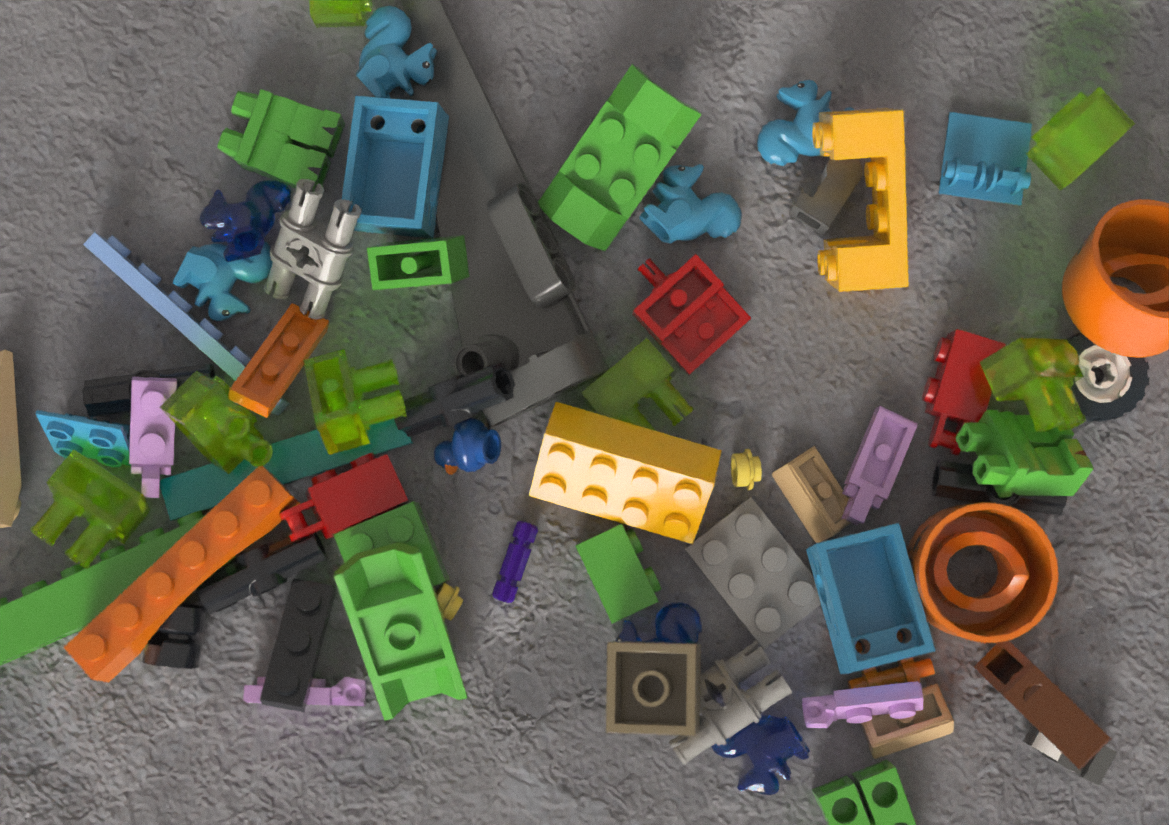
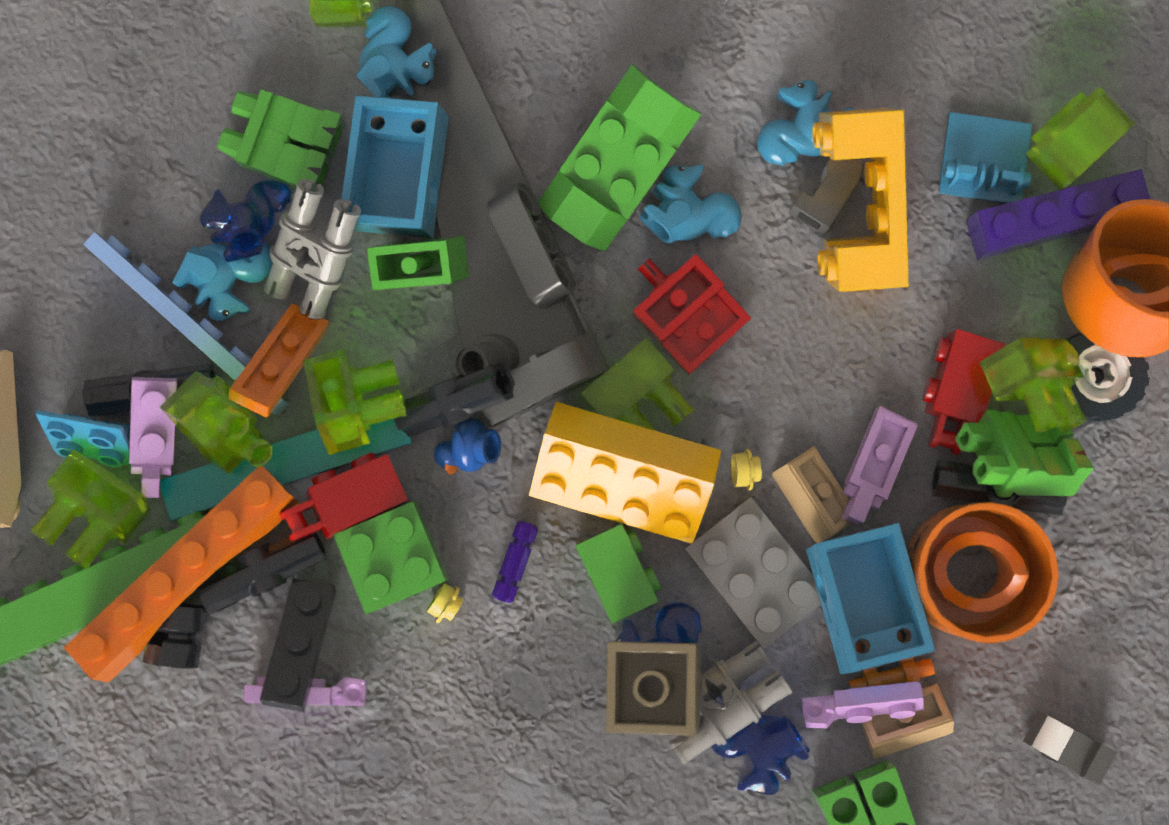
bright green piece [334,542,467,721] -> none
reddish brown slope [974,641,1111,770] -> none
none -> dark purple brick [966,169,1151,260]

